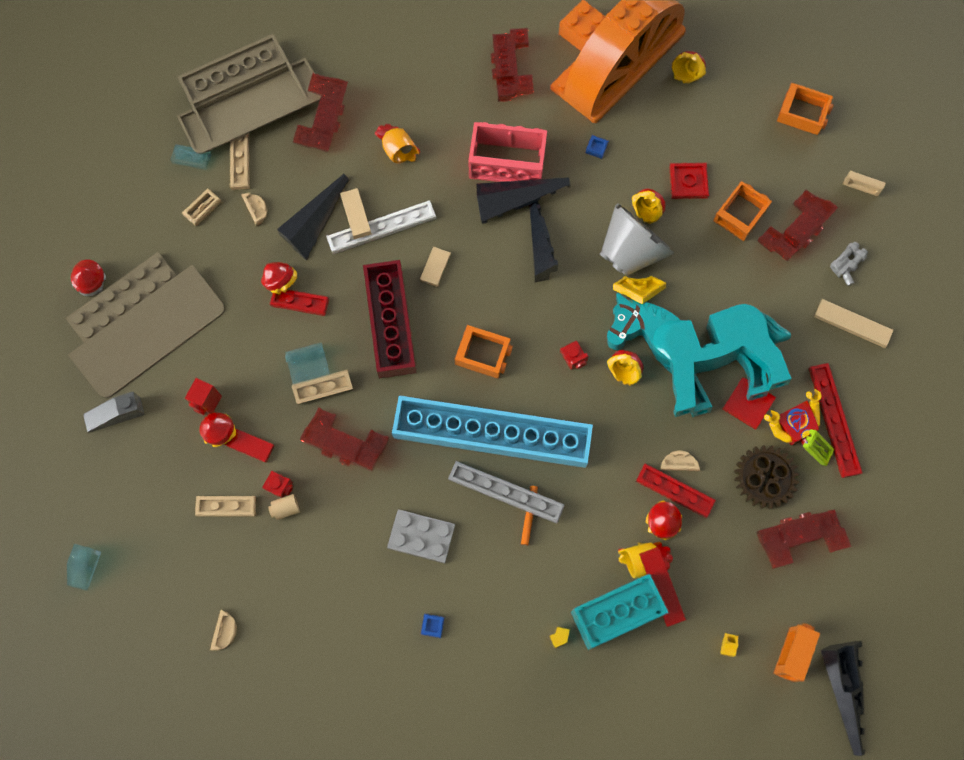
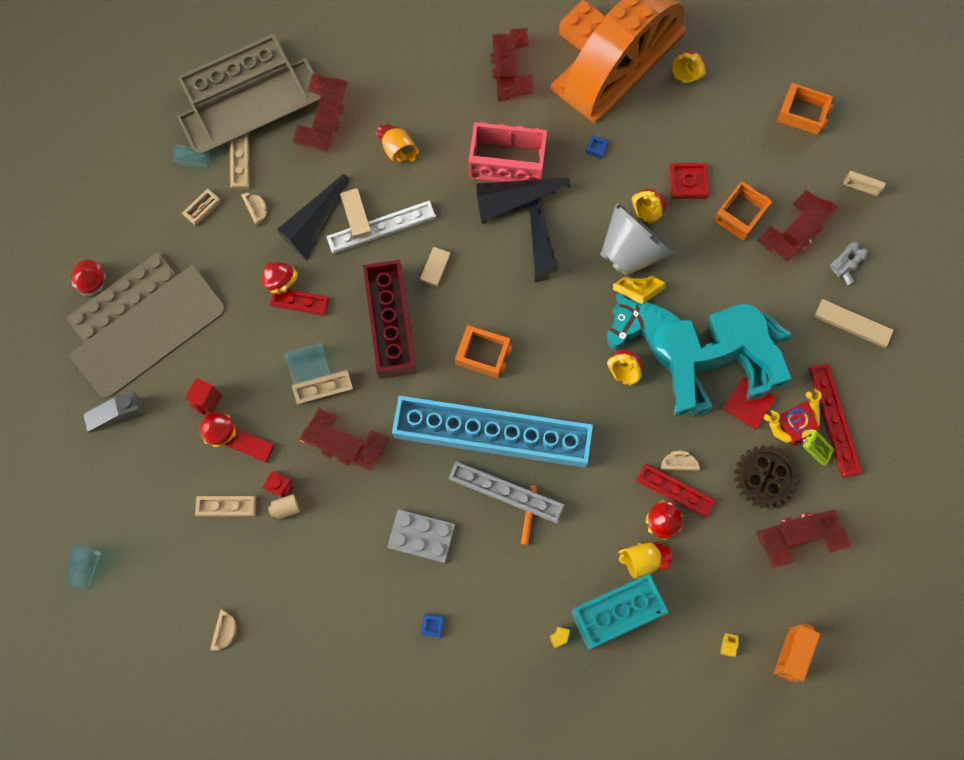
red bracket [560,340,589,370] -> none
red tile [639,547,686,627] -> none
black wedge [821,641,865,756] -> none

